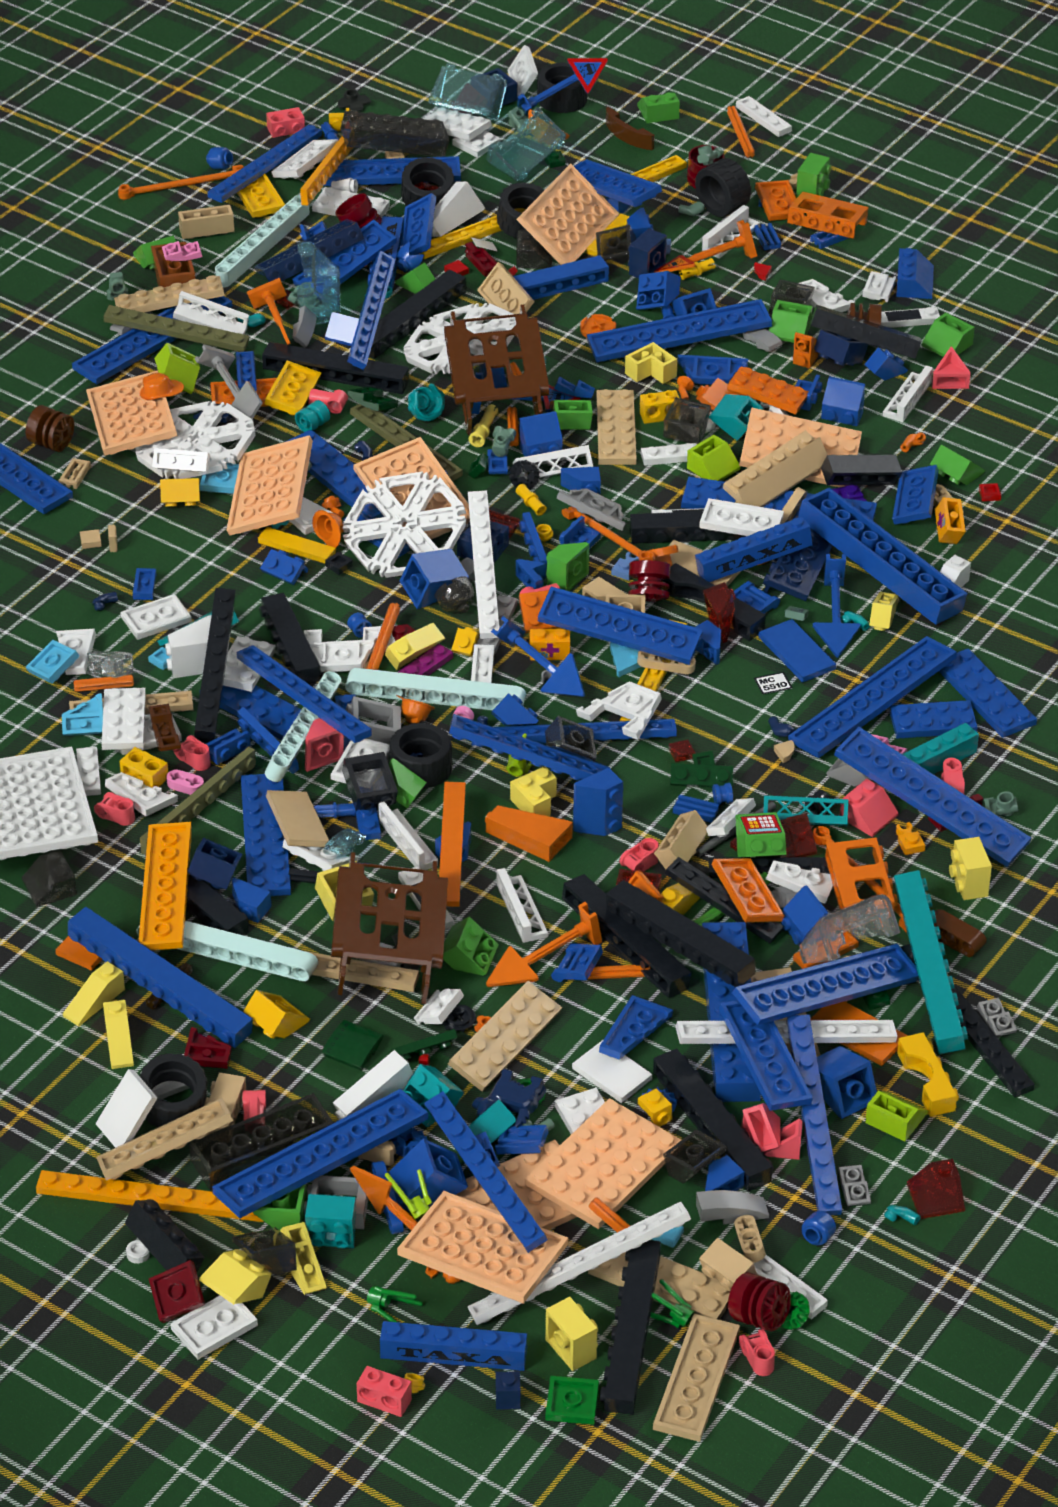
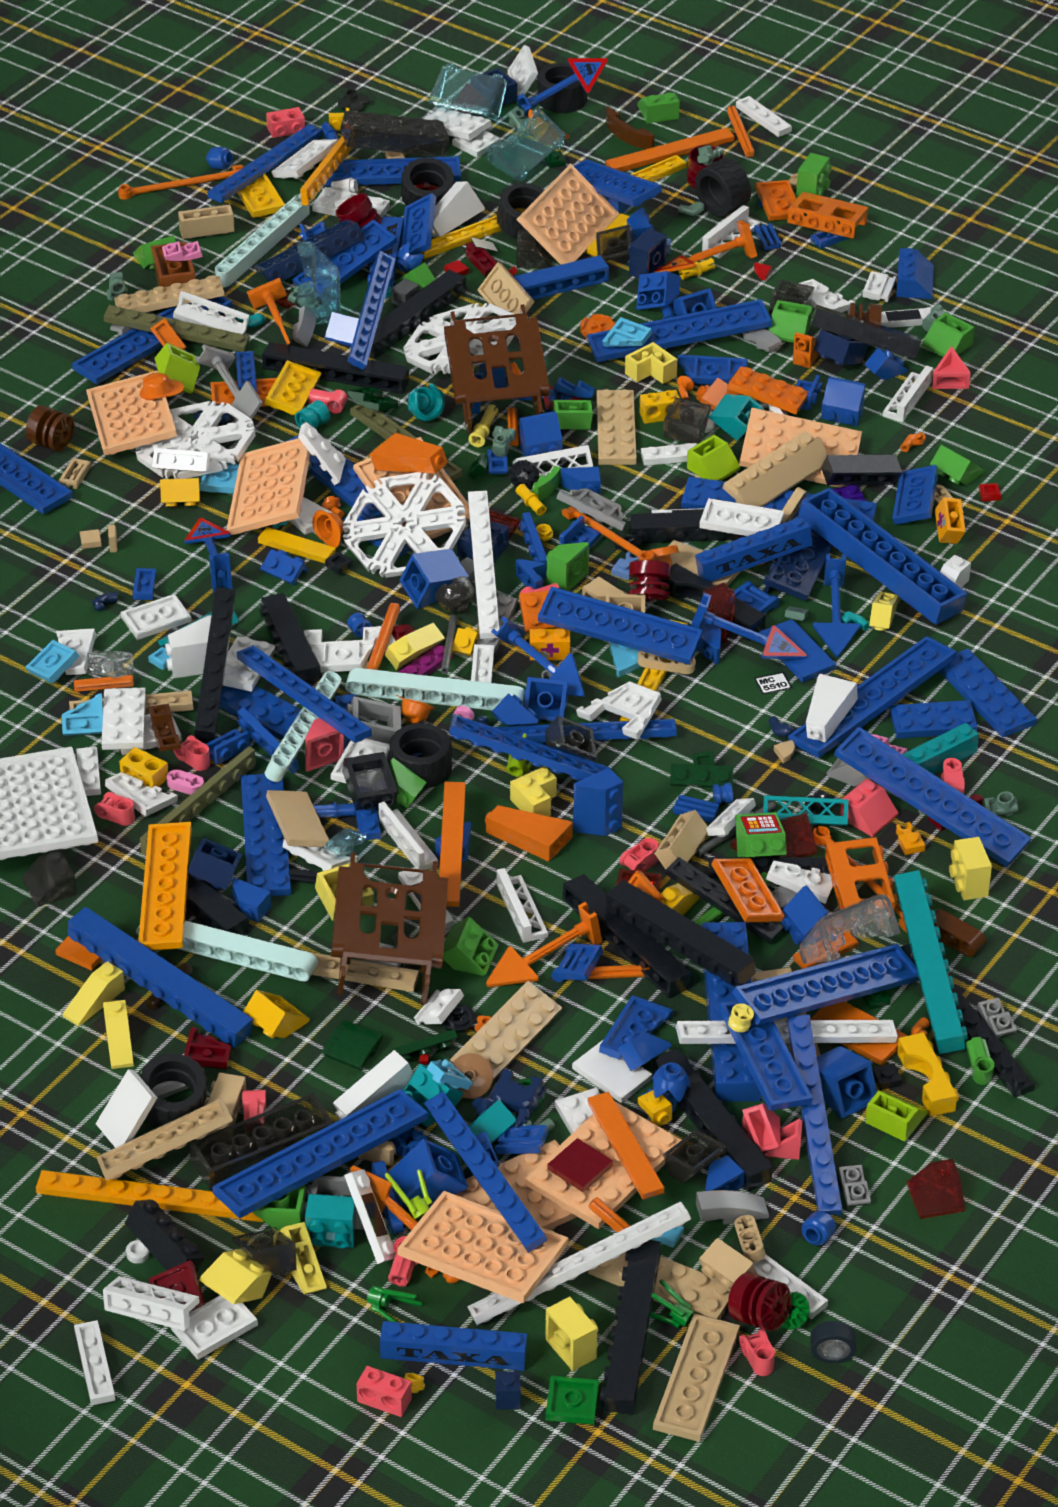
dark blue arm [354,440,373,461] -> none
clear red tile [669,740,695,762] -> none
teal arm [884,1205,921,1225] -> none
none -> white plate [74,1320,115,1405]
none -> white fence [103,1276,200,1331]
none -> orange tile [150,318,187,350]
none -> blue piece [185,518,233,593]
none -> white wing [298,422,346,485]
none -> white plate [344,1169,396,1264]
none -> orange slope [370,433,448,474]
none -> coral piece [388,1236,418,1287]
none -> dark grey brick [391,278,419,306]
none -> medium azure wing [427,1059,473,1090]
none -> dark grey piece [441,615,457,674]
none -> medium nougat dish [452,1053,493,1099]
none -> blue slope [524,677,568,722]
none -> bright green slope [532,466,561,501]
none -> dark red tile [547,1138,613,1192]
none -> orange tile [588,1091,664,1200]
none -> medium azure wing [602,317,652,347]
none -> orange tile [606,127,735,172]
none -> black plate [614,535,642,552]
none -> blue slope [617,1032,672,1071]
none -> blue piece [651,1062,691,1102]
none -> blue piece [691,593,807,659]
none -> light yellow wheel [728,1004,754,1032]
none -> white slope [806,674,858,742]
none -> black wheel [810,1321,857,1363]
none -> black plate [873,1064,902,1090]
none -> orange arm [911,1017,930,1038]
none -> sand green plate [922,304,949,332]
none -> bright green piece [966,1037,994,1085]

